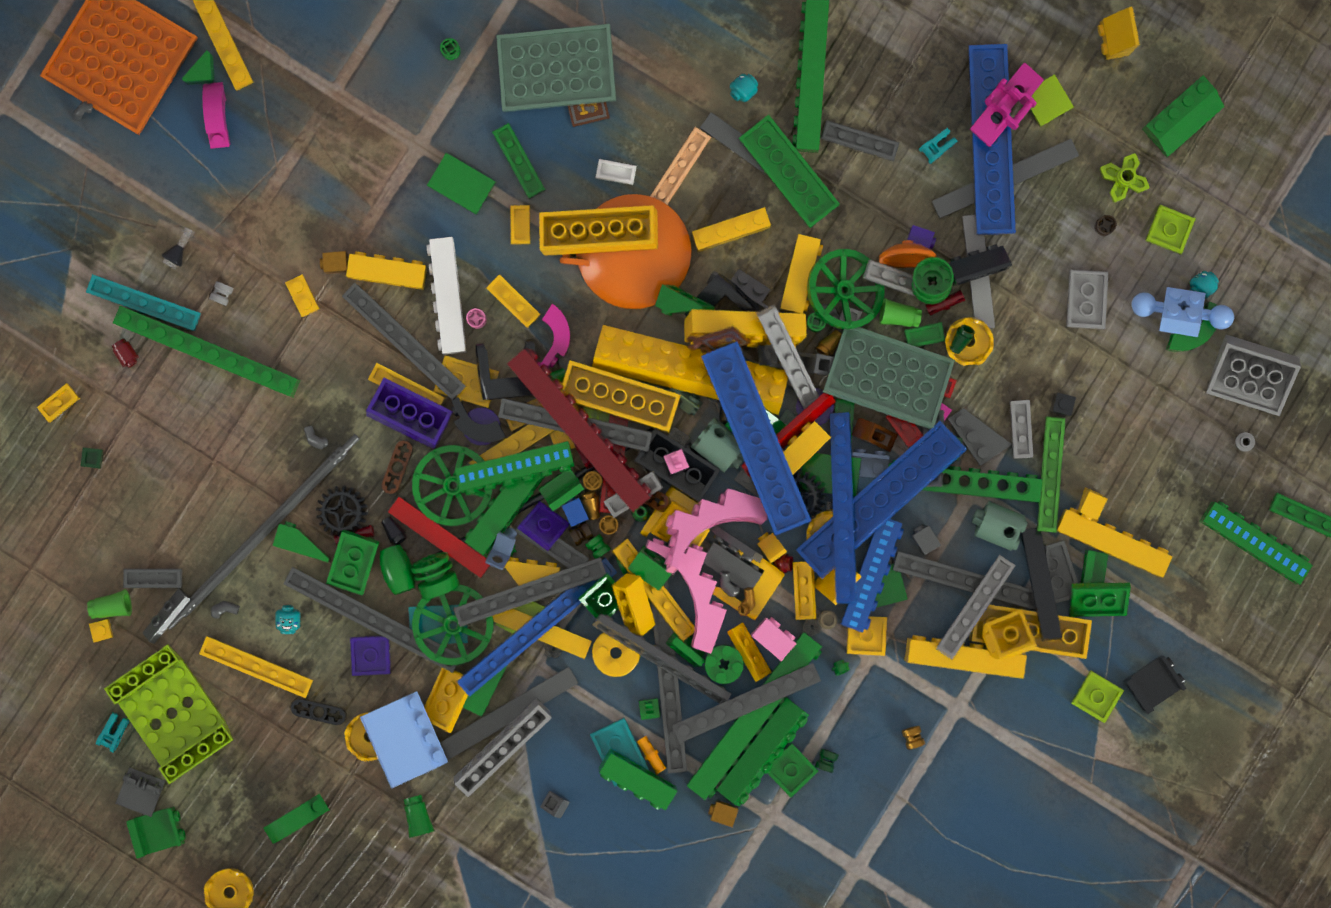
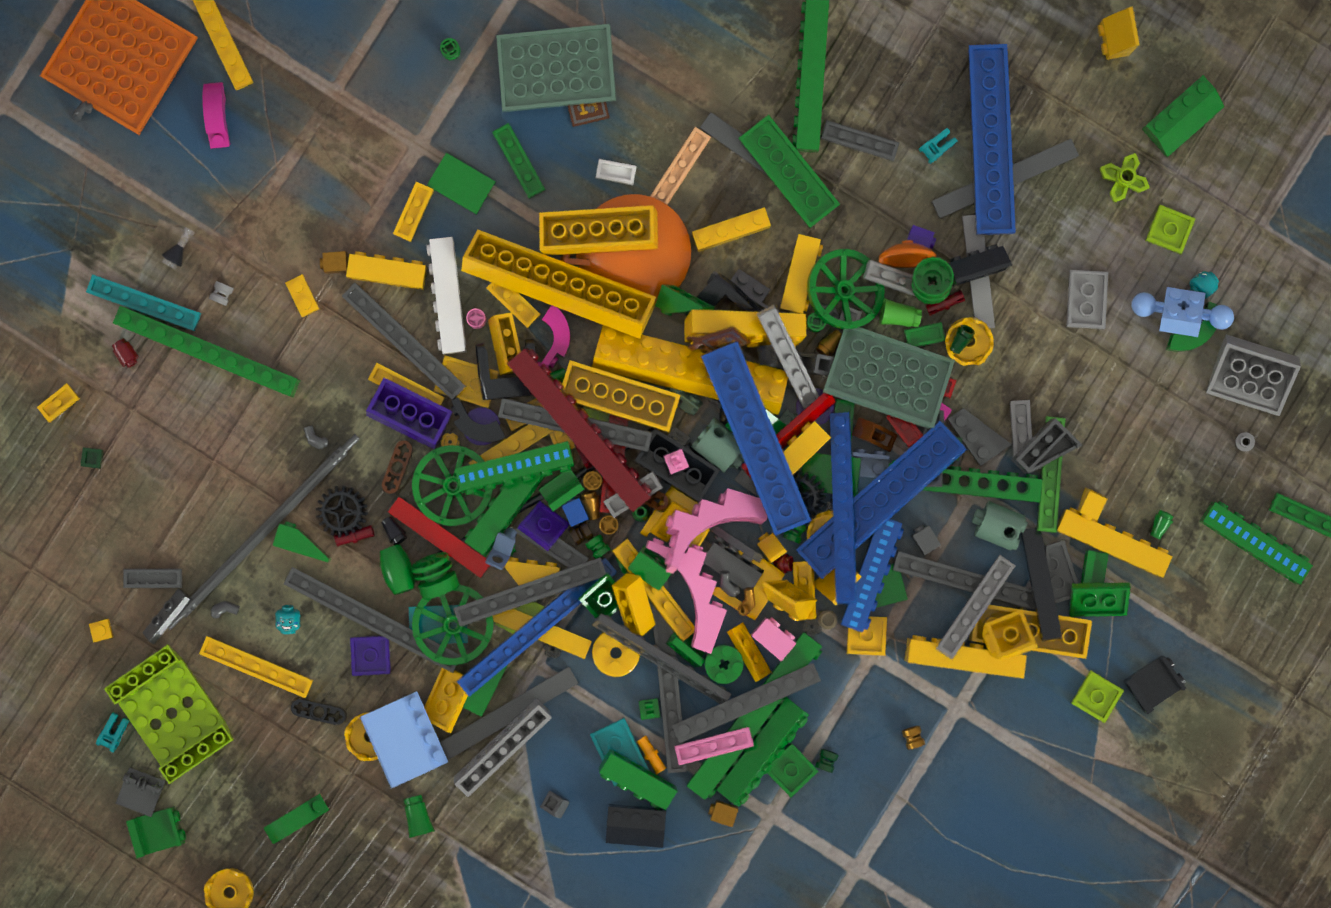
bright green plant [87,589,132,619] -> none
green slope [182,50,215,85] -> none
green plate [326,529,380,596] -> none
yellow tile [510,205,530,244] -> none
teal head [730,74,758,102] -> none
green plate [831,660,850,676] -> none
dark pink piece [970,62,1044,147] -> none
lime tile [1030,74,1074,127] -> none
black brick [1049,392,1076,417] -> none
dark brown wheel [1094,215,1117,236] -> none
none -> yellow plate [393,182,434,242]
none -> yellow plate [441,433,460,446]
none -> yellow brick [461,229,656,339]
none -> yellow brick [488,312,521,376]
none -> black slope [606,804,666,848]
none -> bright pink tile [674,727,754,765]
none -> yellow slope [763,580,817,621]
none -> green wheel [782,525,807,544]
none -> dark grey wedge [1011,418,1083,473]
none -> green cone [1150,510,1174,540]

